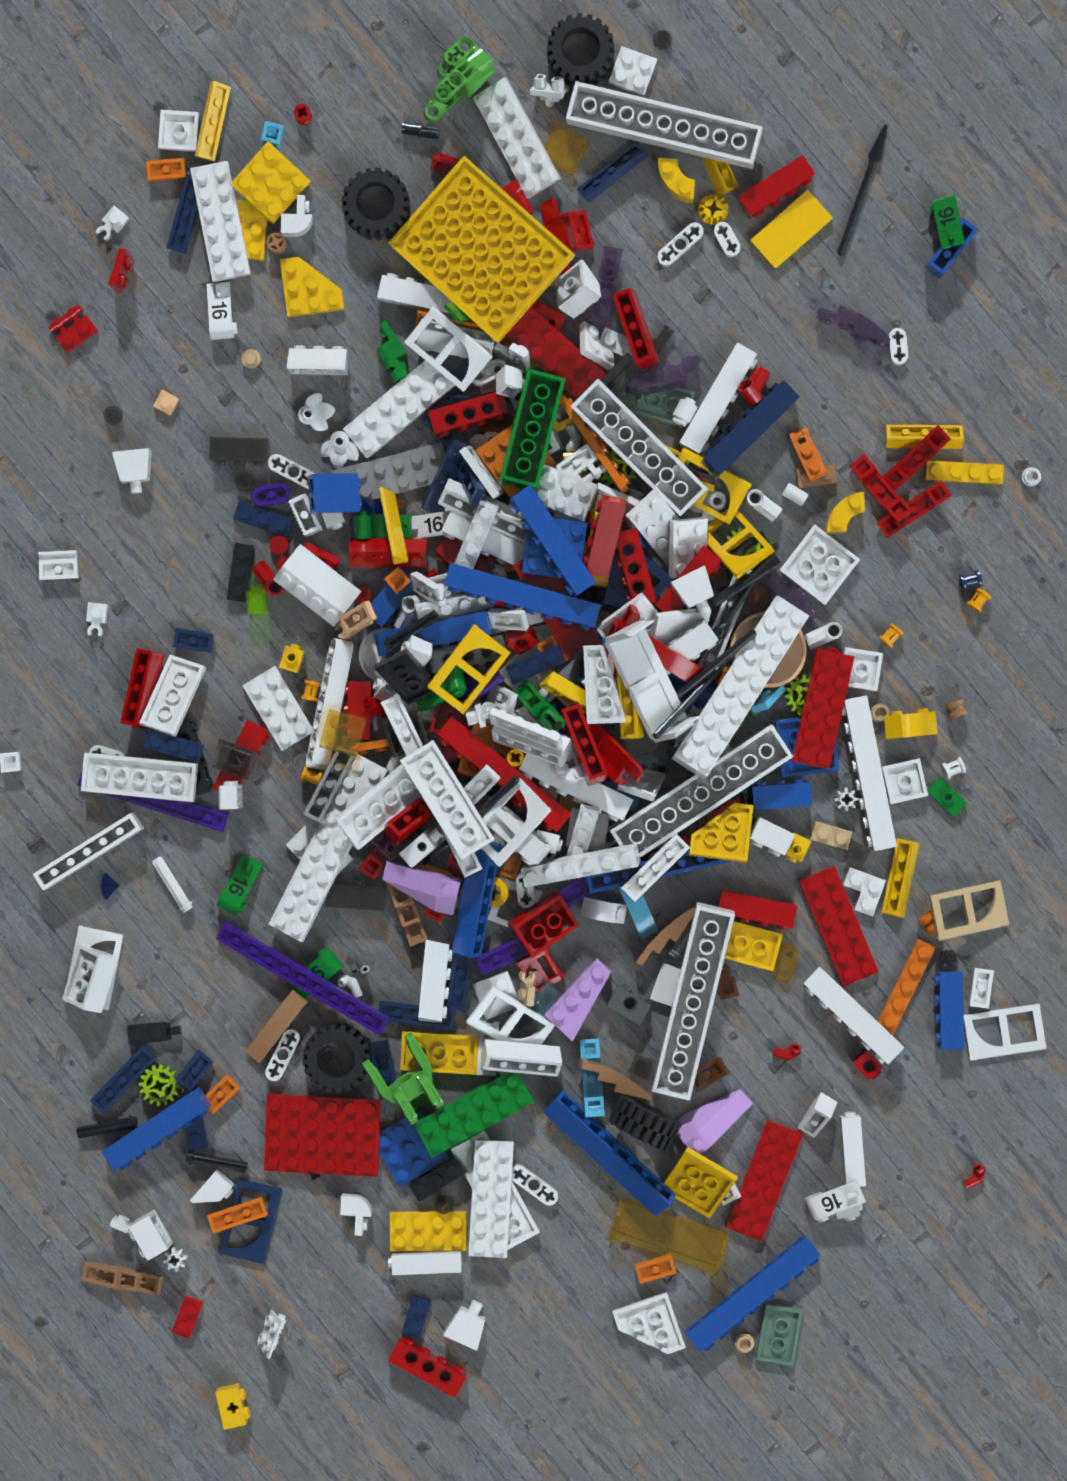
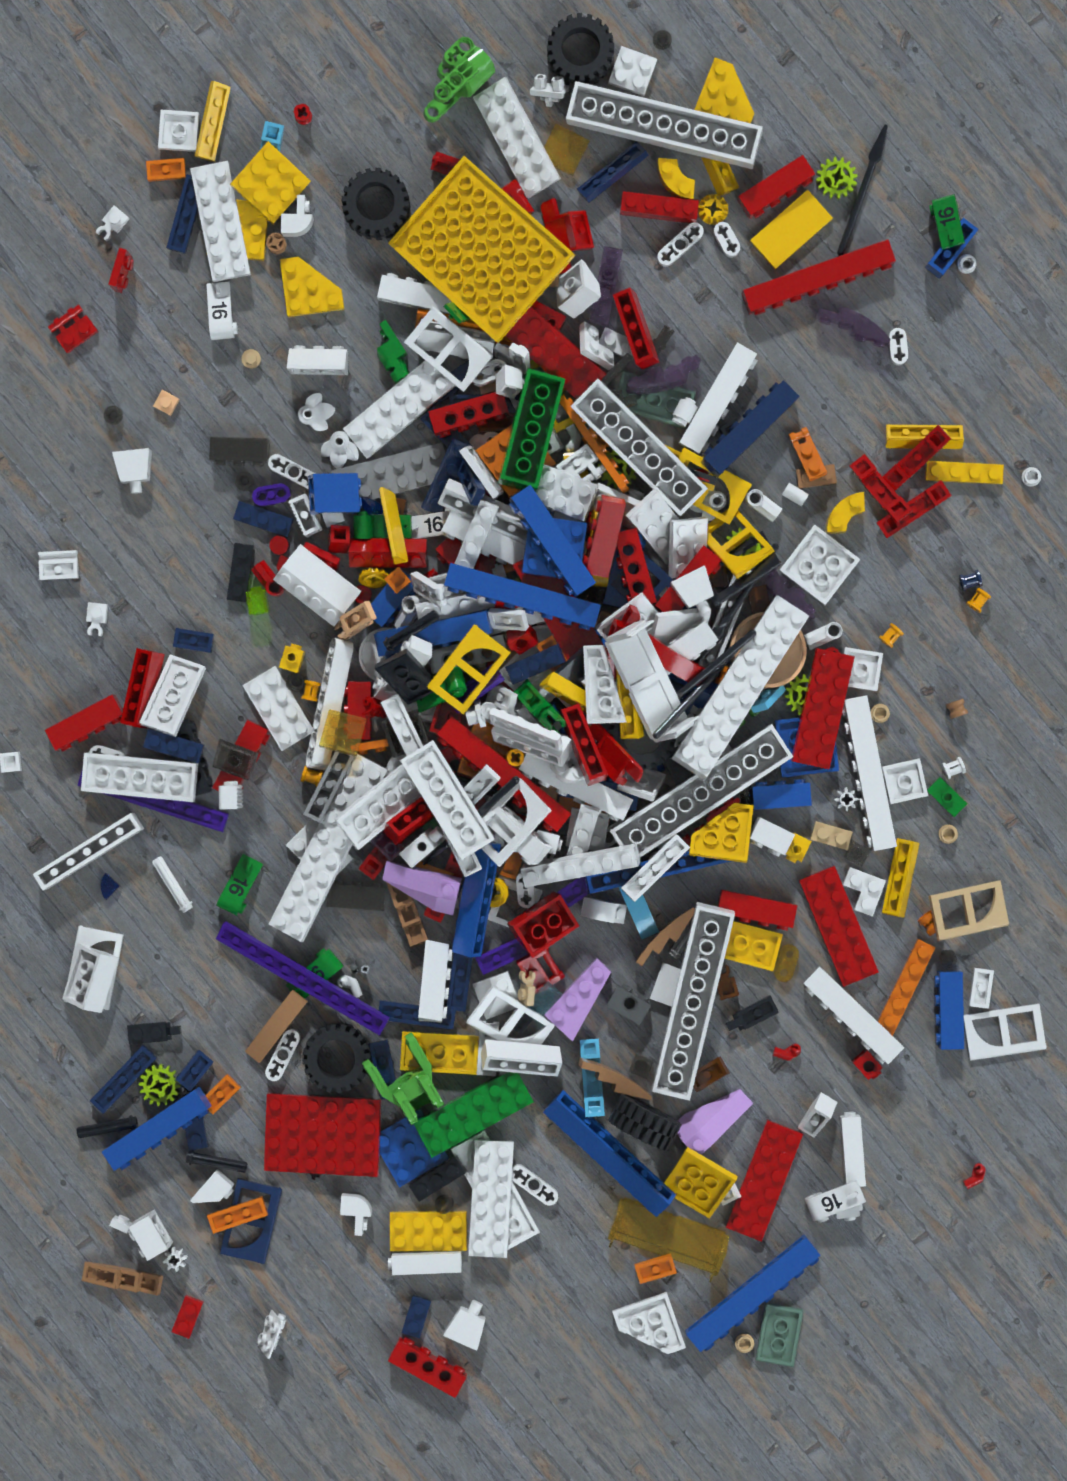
yellow brick [215,1383,250,1430] -> none
black axle [401,122,440,139] -> none
red piece [738,366,770,405] -> none
yellow brick [884,708,938,739] -> none
none -> red brick [44,694,123,752]
none -> clear smoke plate [286,673,305,692]
none -> red brick [328,525,350,554]
none -> yellow gear [359,567,389,588]
none -> red brick [620,191,699,224]
none -> yellow plate [694,57,754,124]
none -> black hinge [725,995,779,1031]
none -> red brick [742,239,896,316]
none -> lime gear [815,157,858,200]
none -> tan plate [938,825,958,844]
none -> white plate [957,254,977,274]

